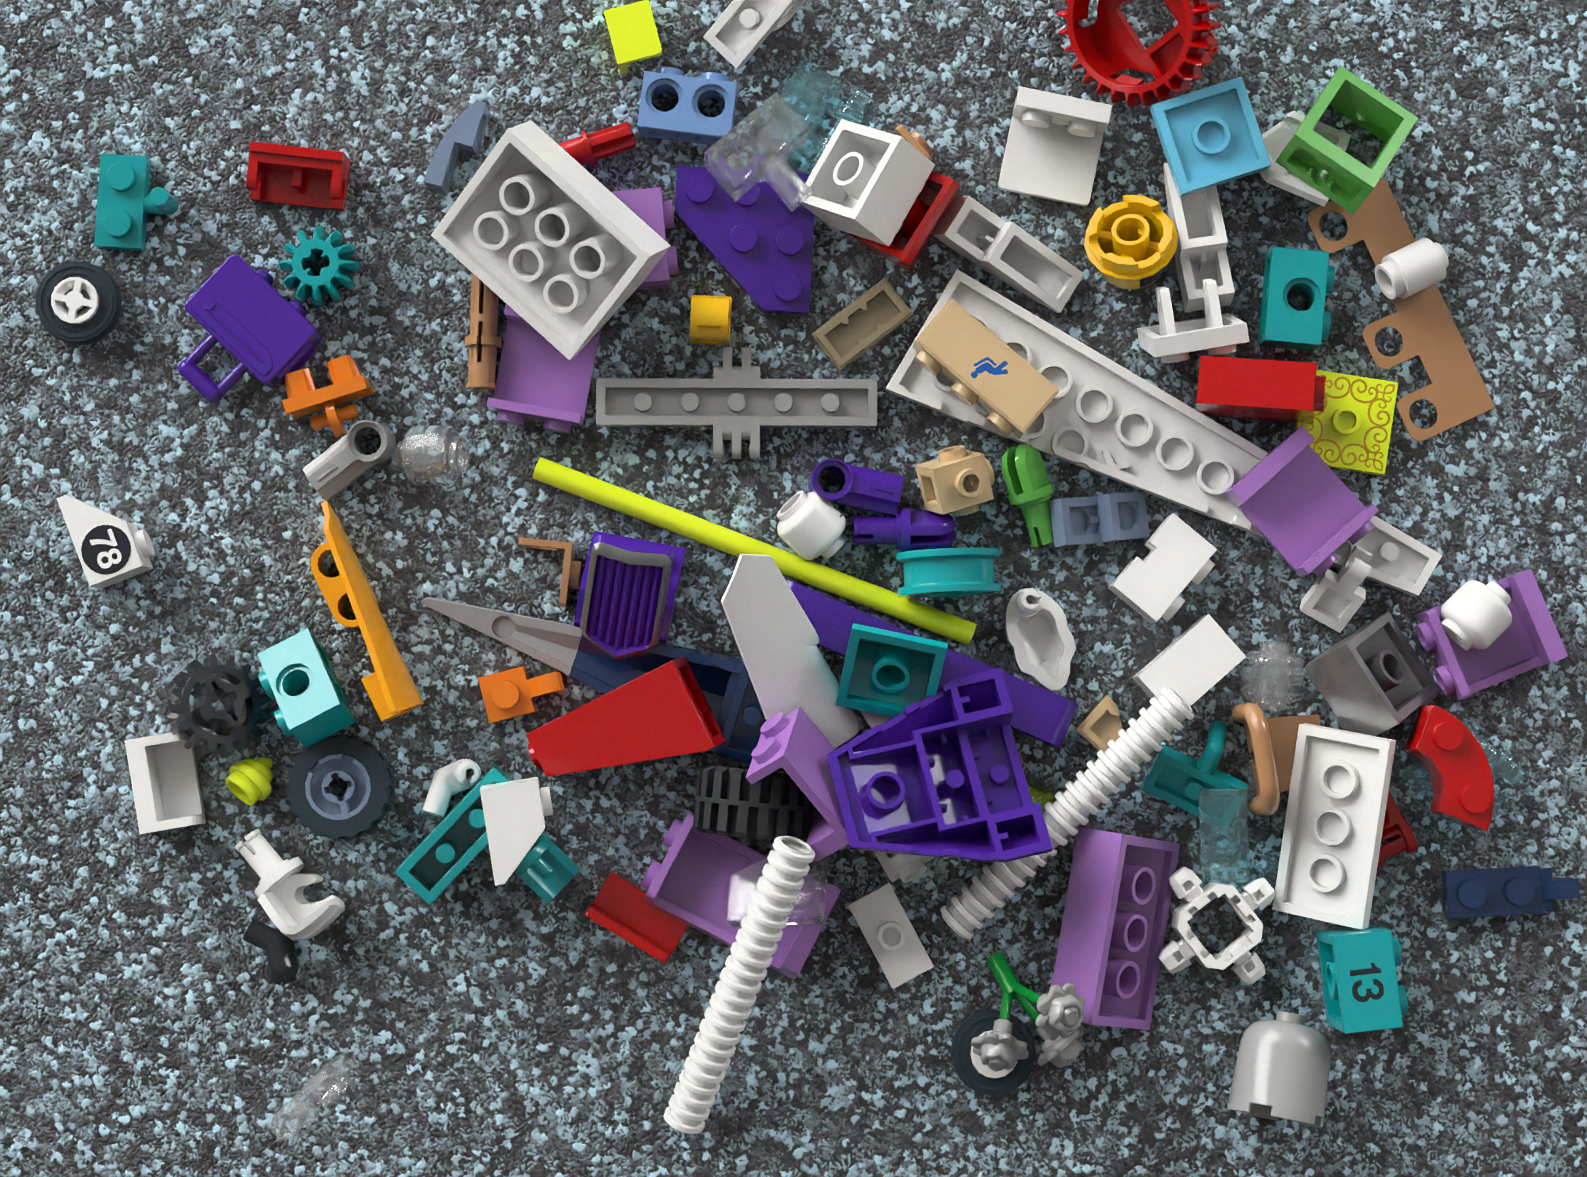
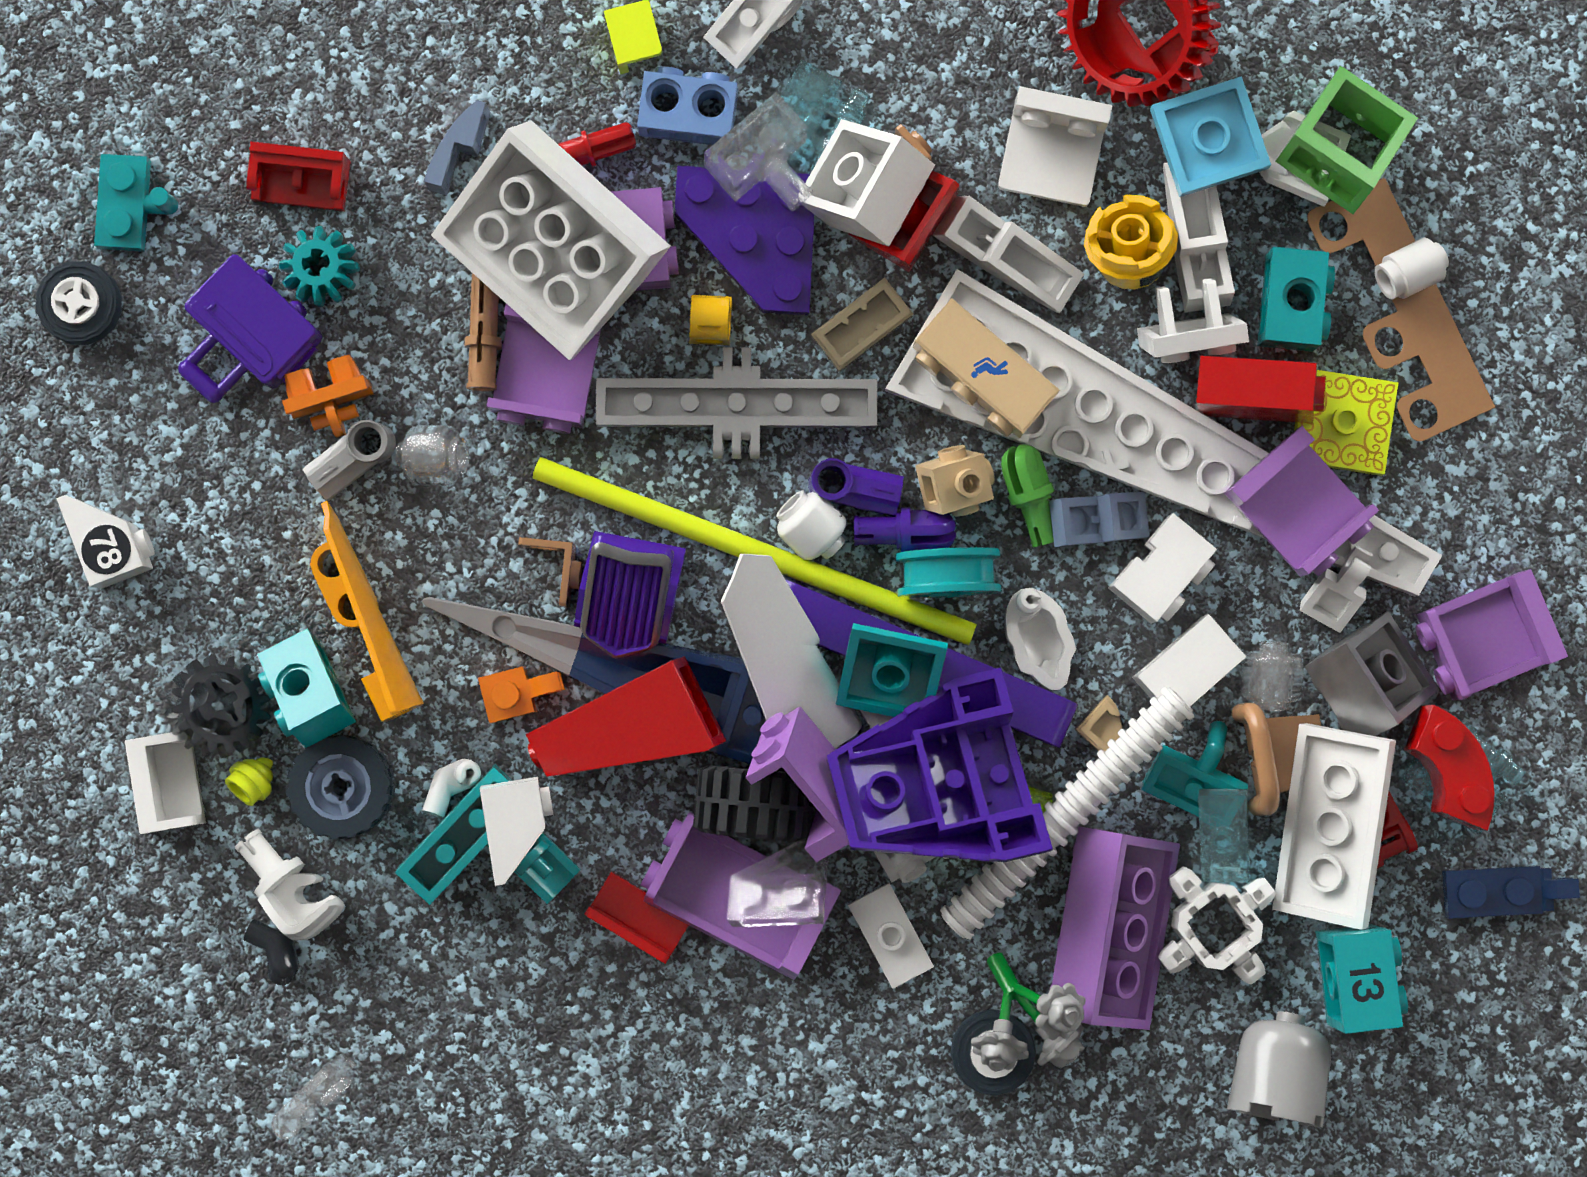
white piece [663,836,815,1134] -> none
white head [1441,580,1512,650] -> none

